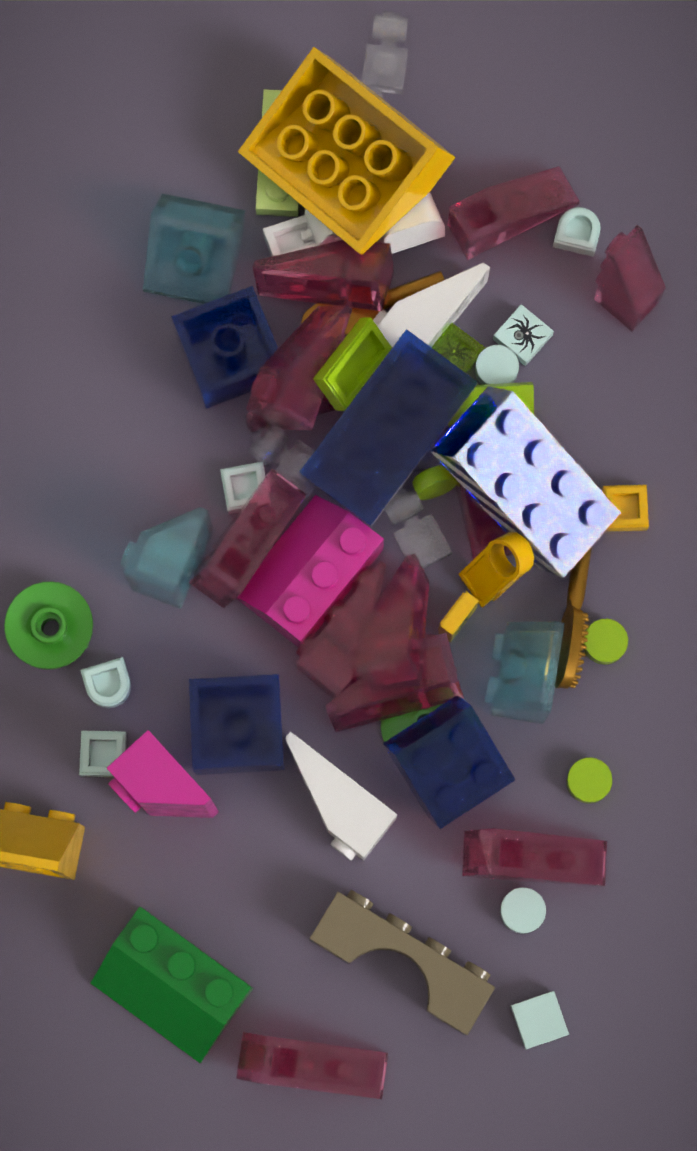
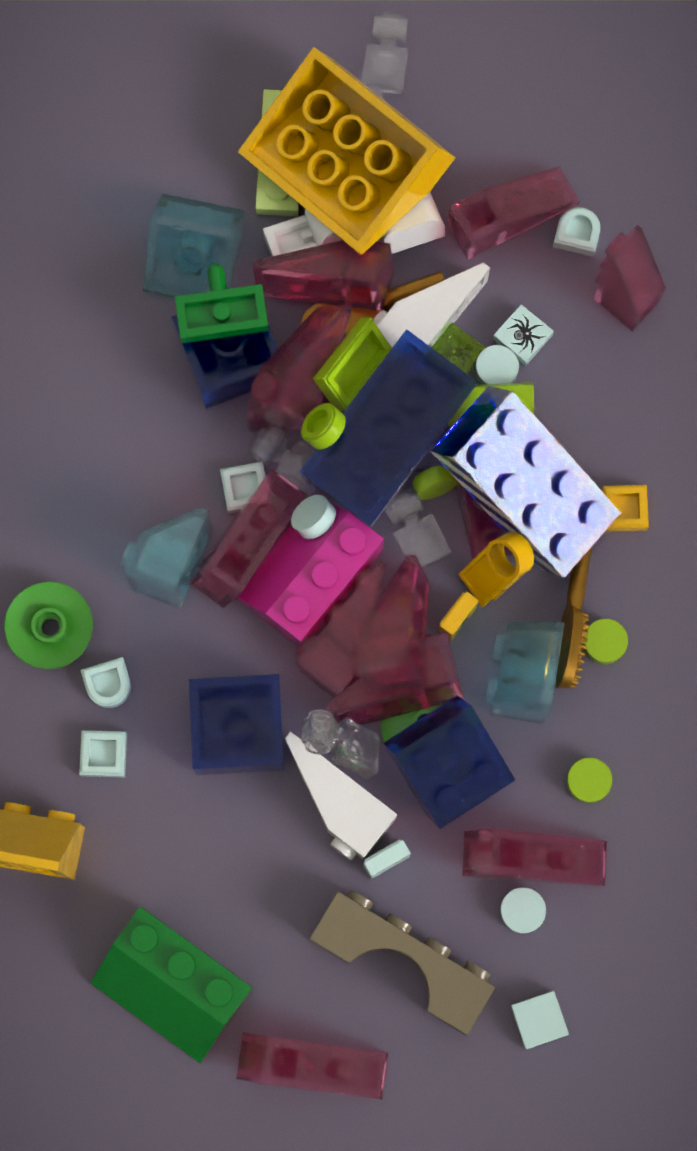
dark pink slope [107,730,219,818] -> none
none -> green plate [175,263,269,343]
none -> light aqua tile [291,494,336,539]
none -> lime tile [301,403,346,450]
none -> clear plate [301,709,380,779]
none -> light aqua tile [363,839,411,879]

